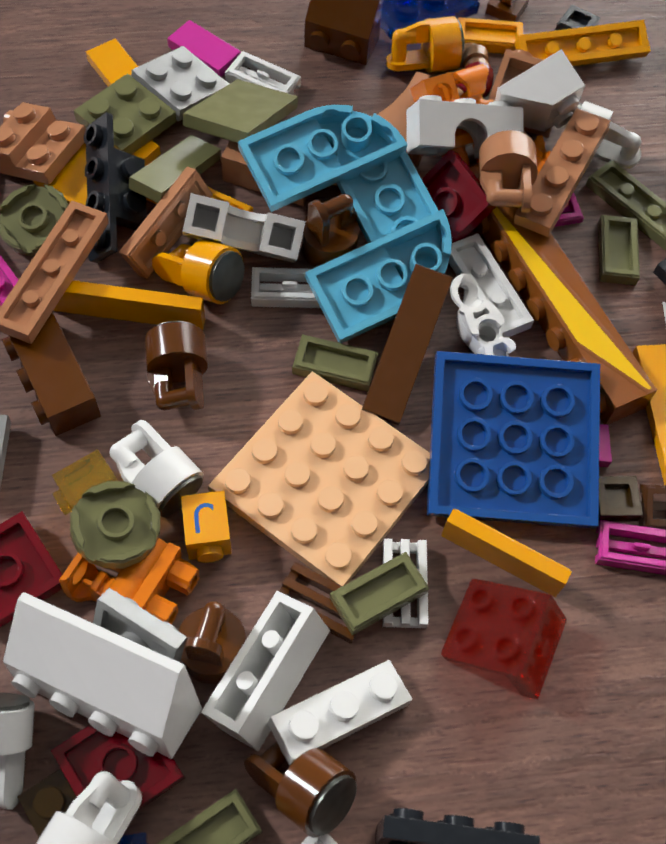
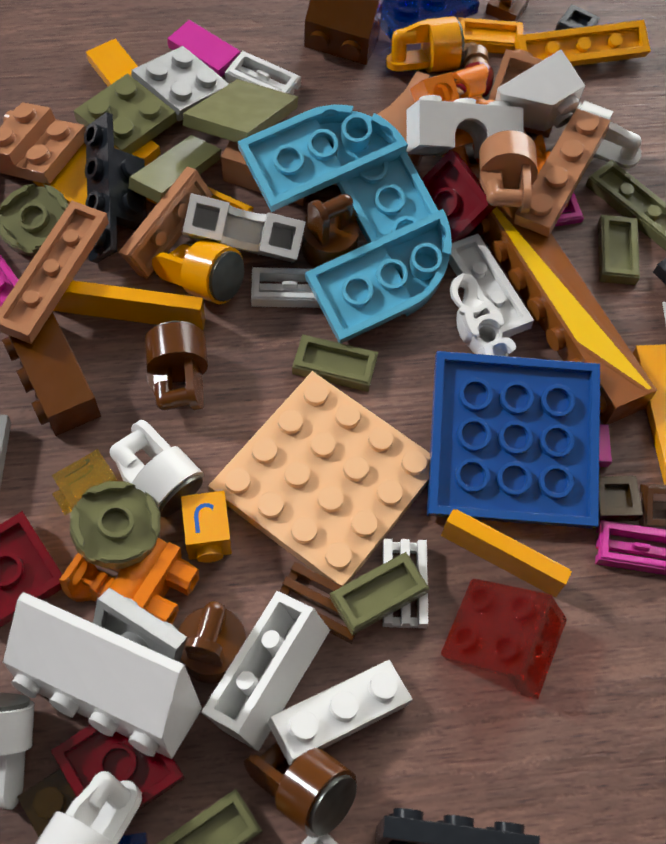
reddish brown tile [362,264,453,425] -> none

